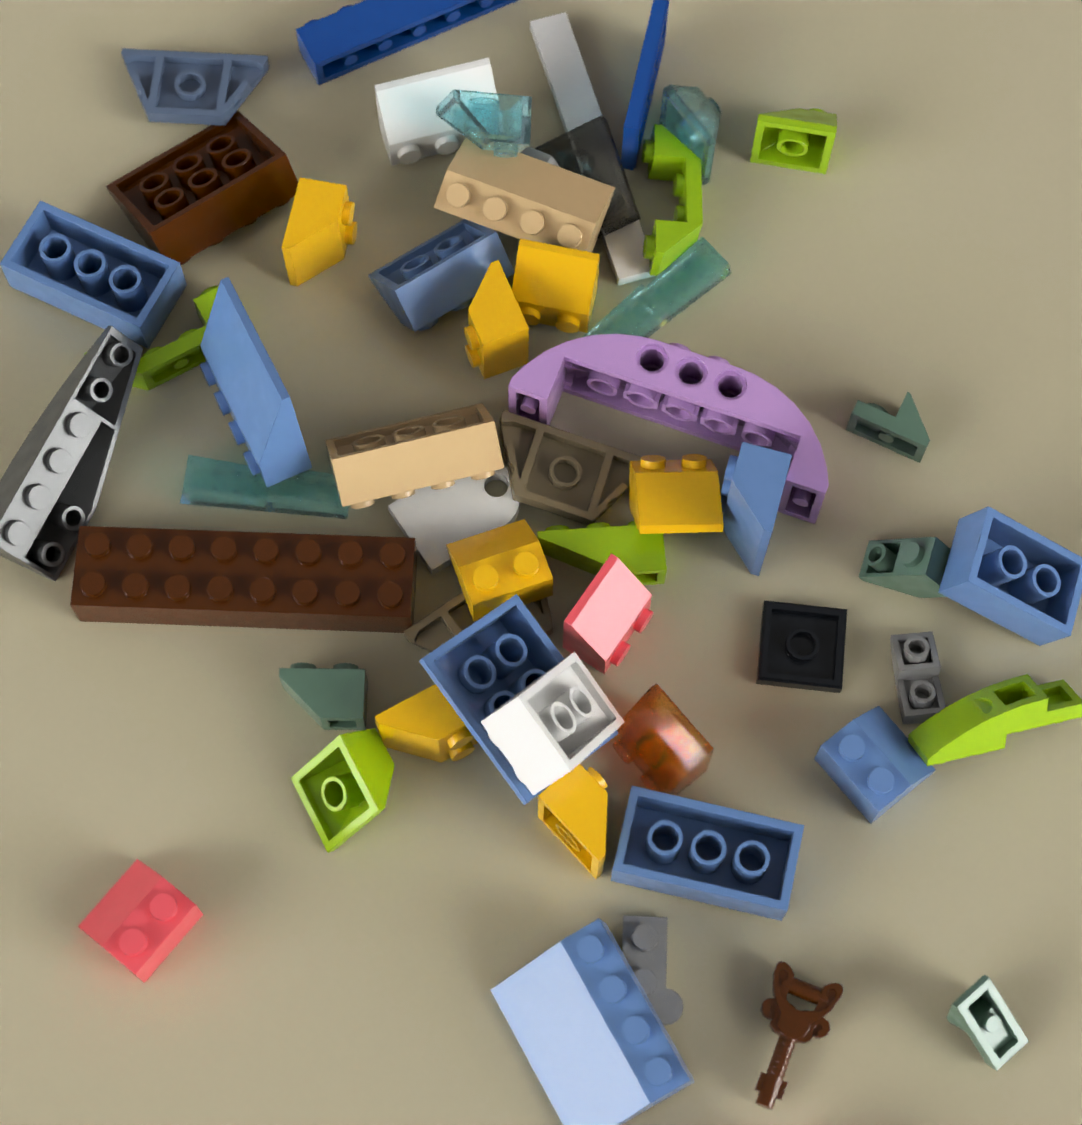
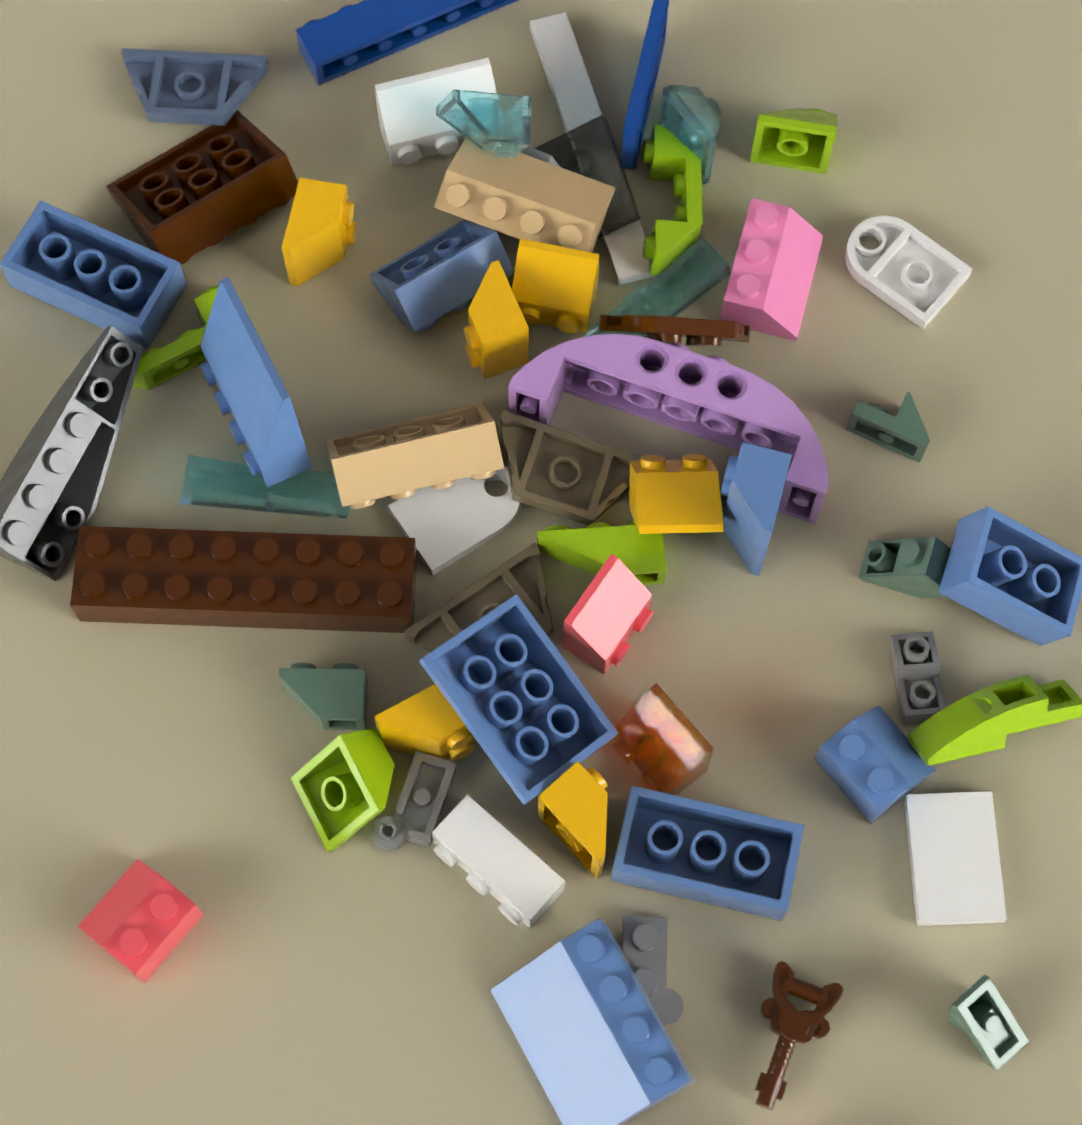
yellow slope [446,519,553,622] -> none
white slope [481,651,625,795] -> none
black tile [756,600,847,693] -> none
none -> light grey hinge [371,750,457,852]
none -> white brick [432,794,565,928]
none -> reddish brown wing [599,315,750,347]
none -> bright pink slope [720,198,823,341]
none -> white tile [845,216,973,330]
none -> white tile [904,791,1007,926]

